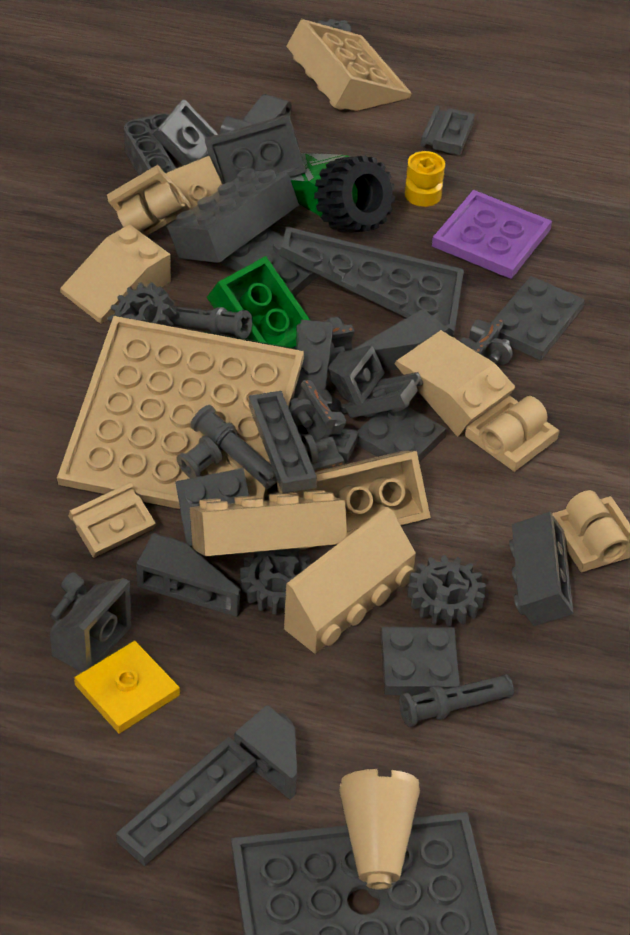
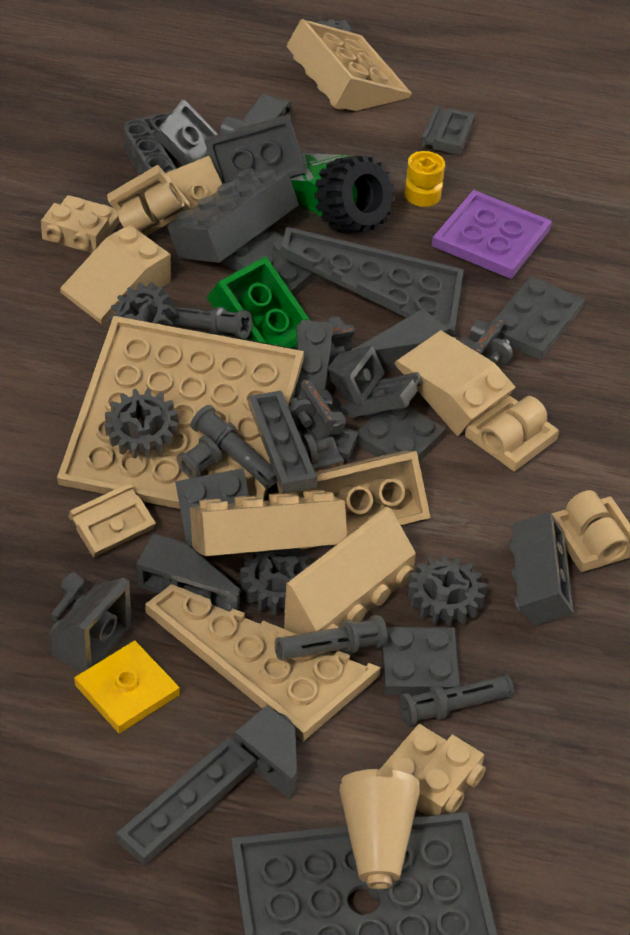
none -> tan plate [41,195,120,253]
none -> dark grey gear [104,388,179,459]
none -> tan wing [145,584,381,742]
none -> dark grey pin [275,615,387,661]
none -> tan plate [378,724,486,816]

